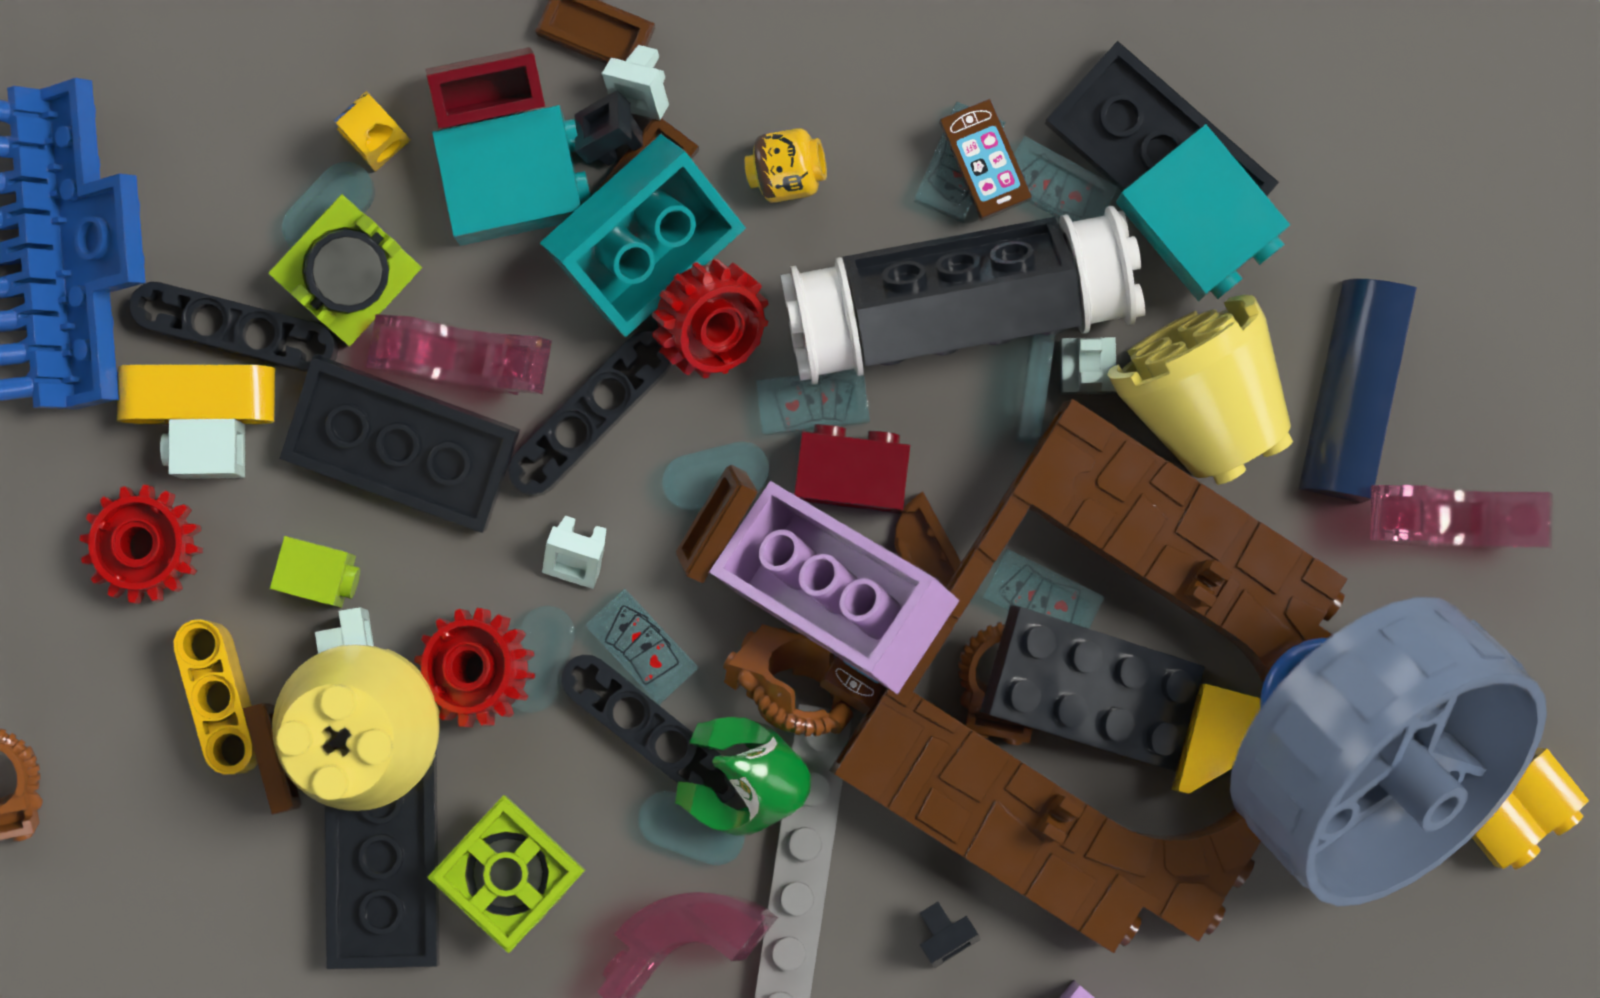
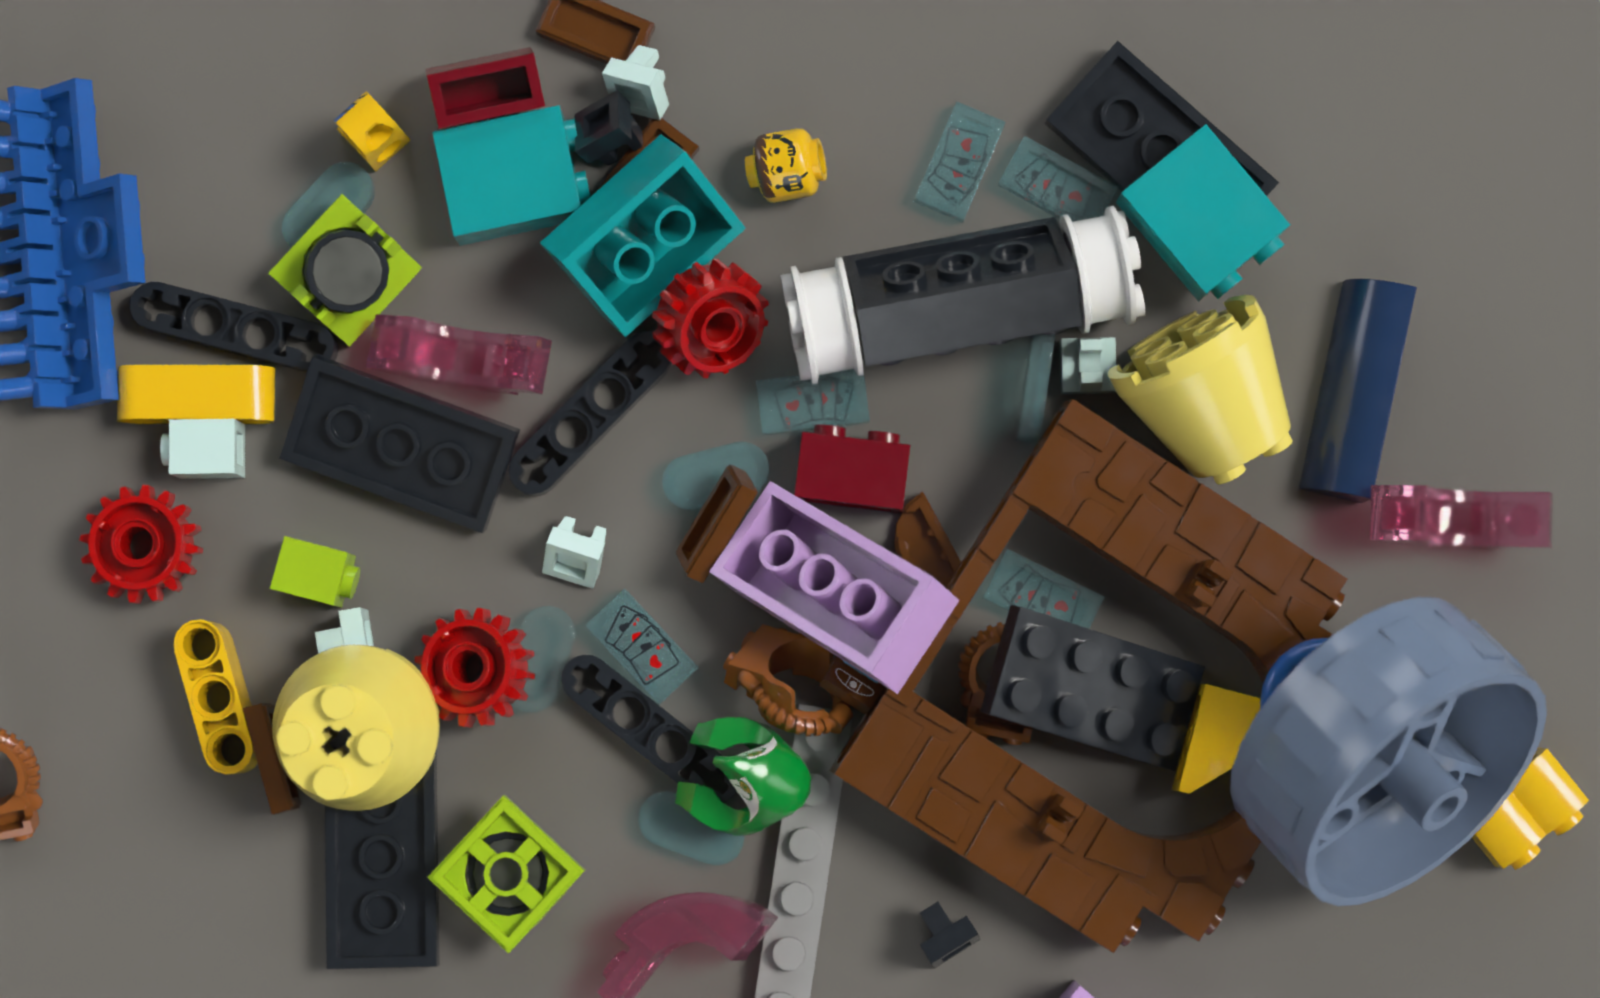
tile [939,99,1032,221] -> none

